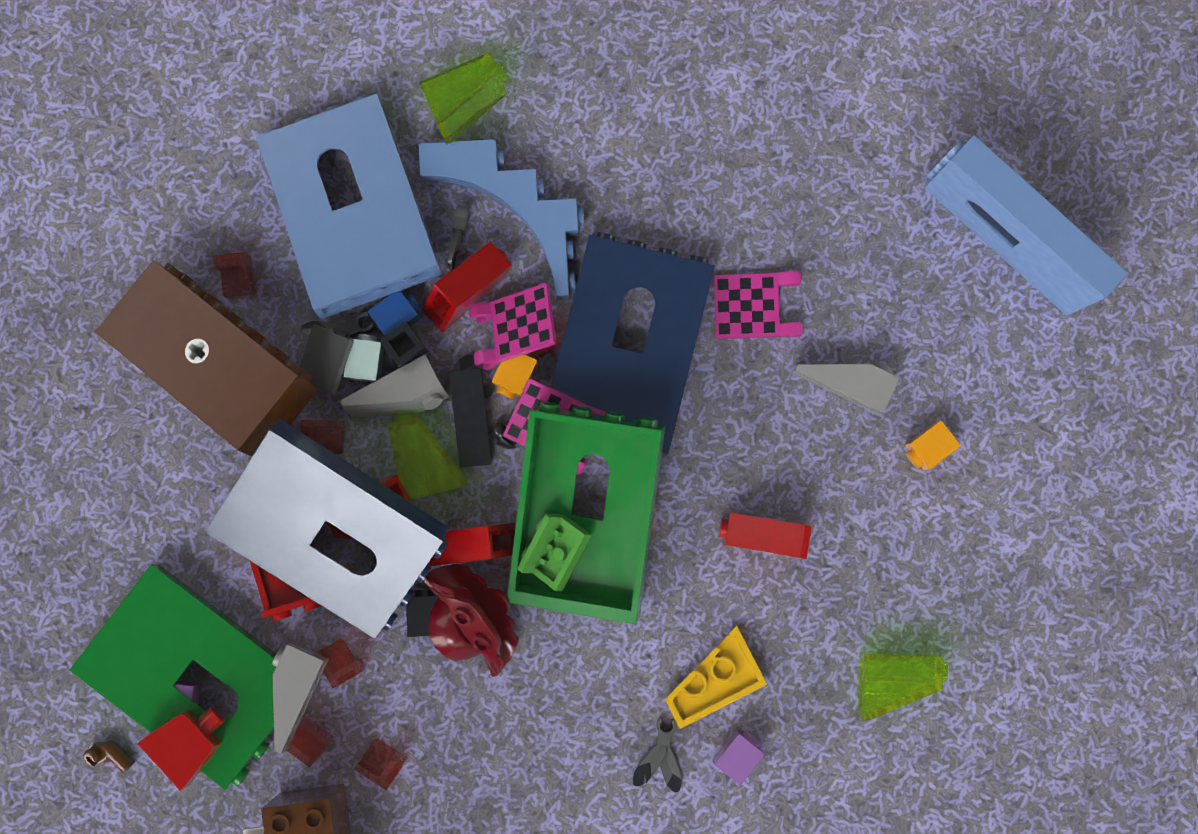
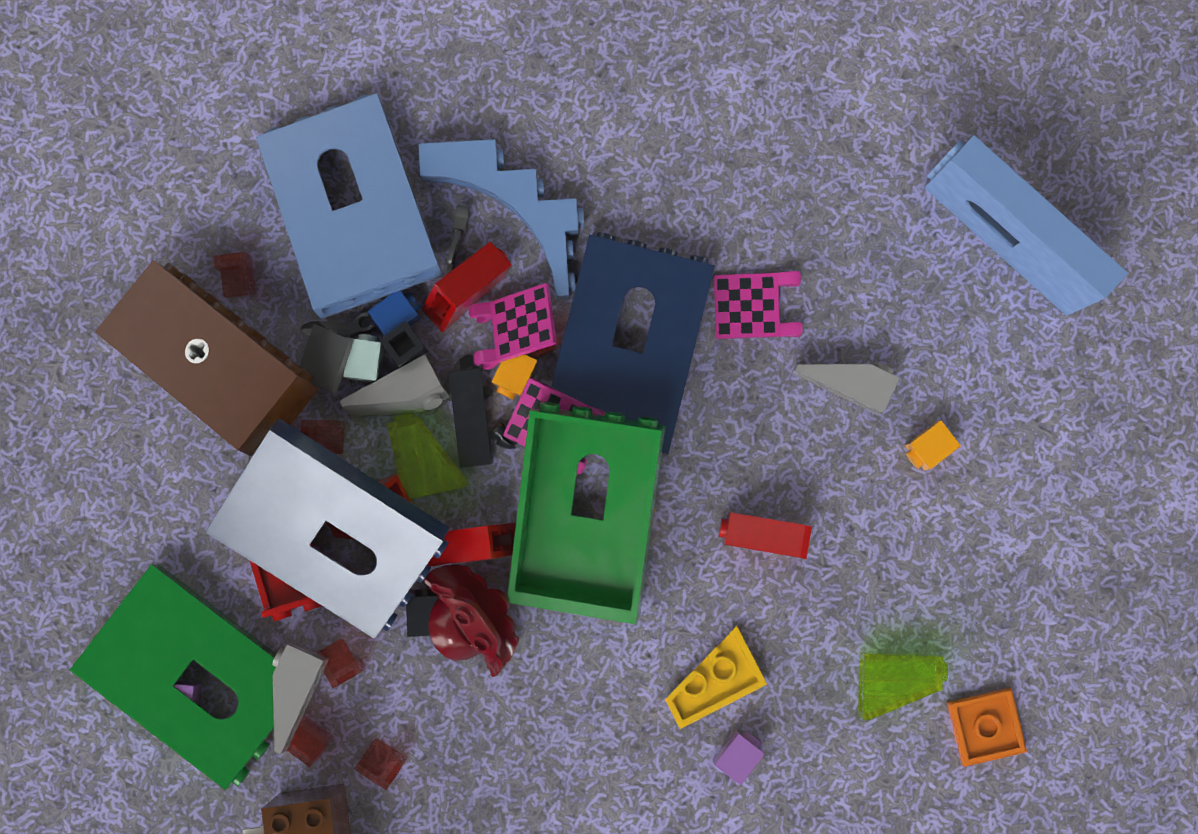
reddish brown arm [83,741,135,773] -> none
red torso [137,707,225,791] -> none
clear neon green slope [419,52,508,145] -> none
bright green bracket [517,514,592,591] -> none
dark grey piece [633,716,682,792] -> none
none -> orange tile [946,687,1027,767]

